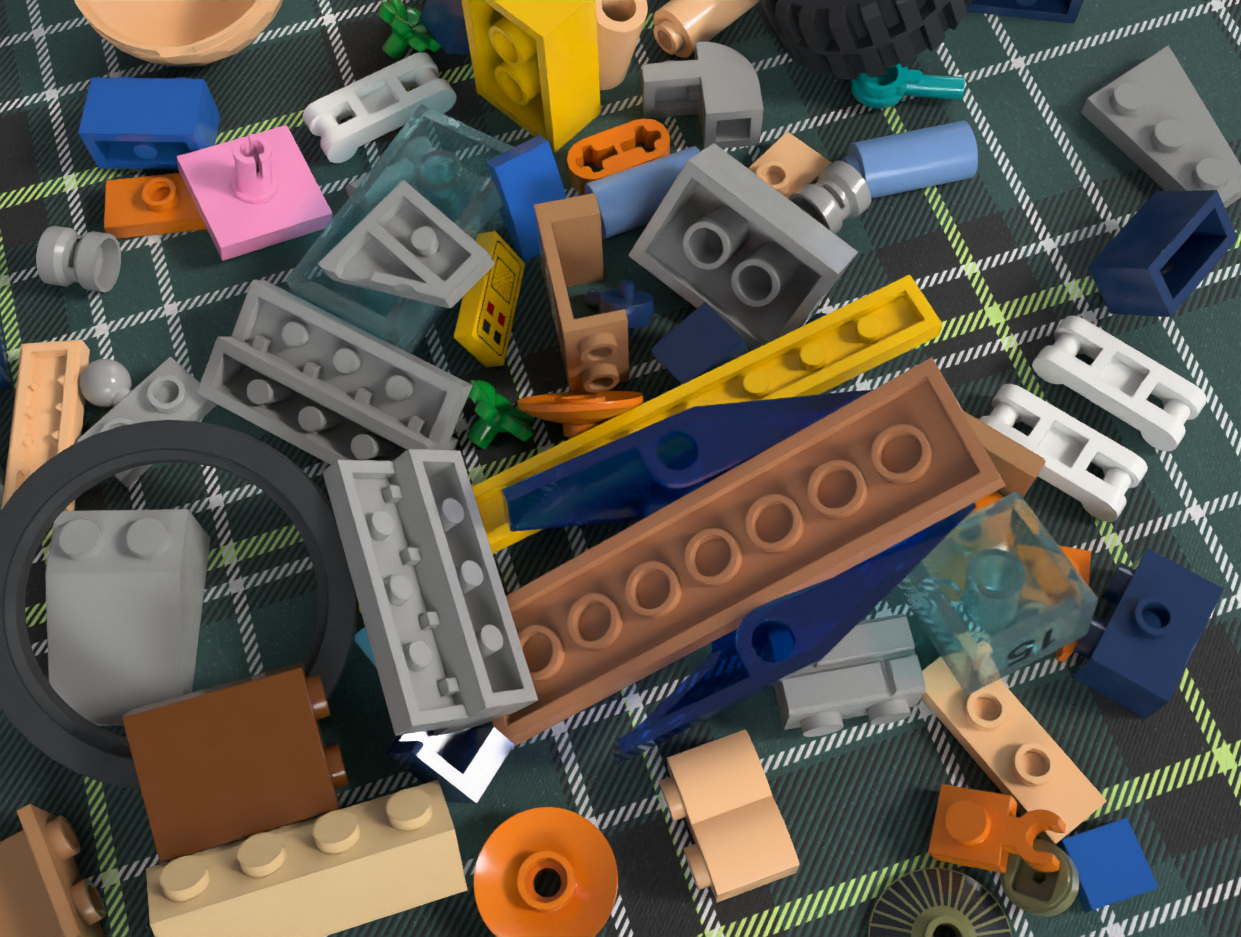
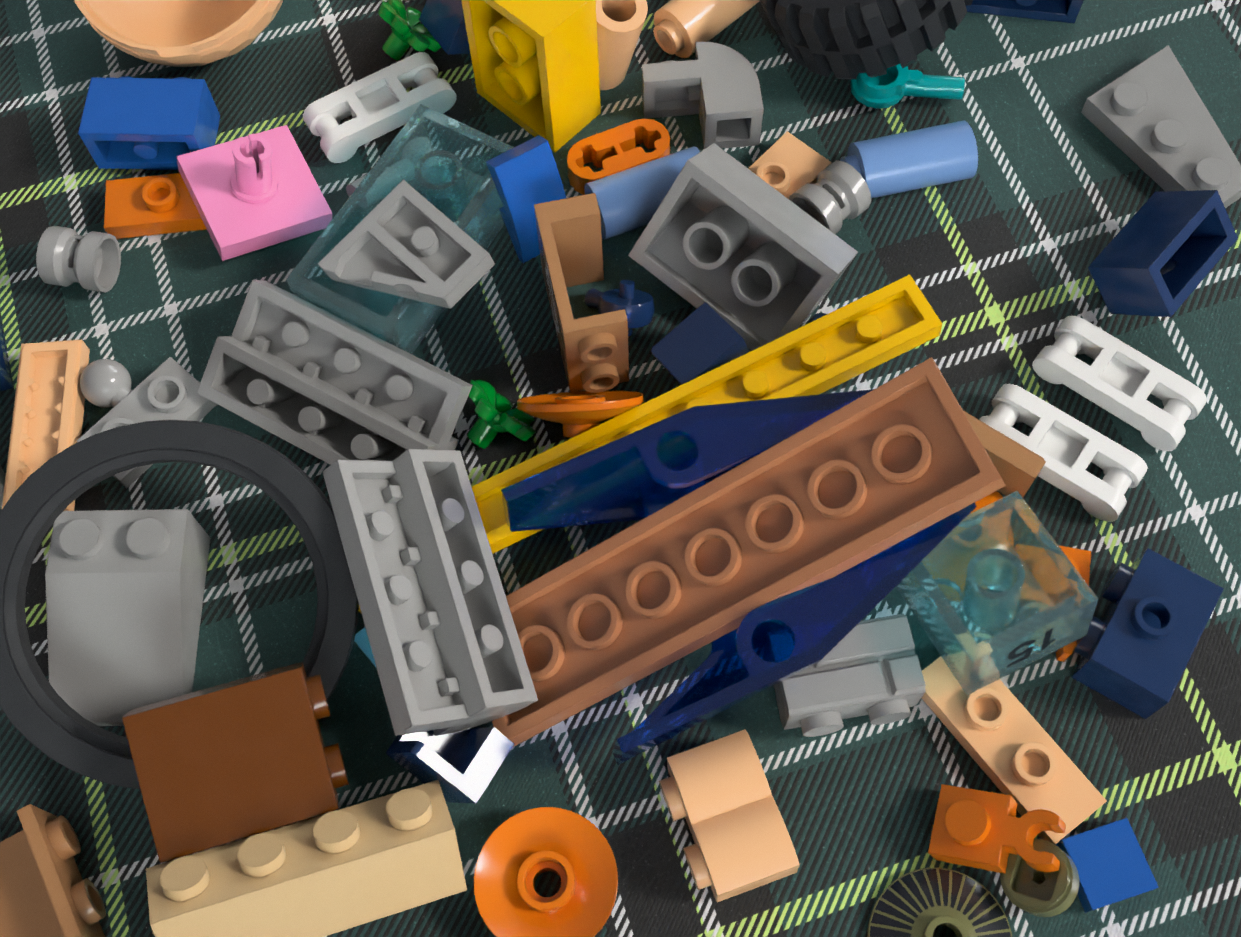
yellow tile [453,231,525,367] -> none

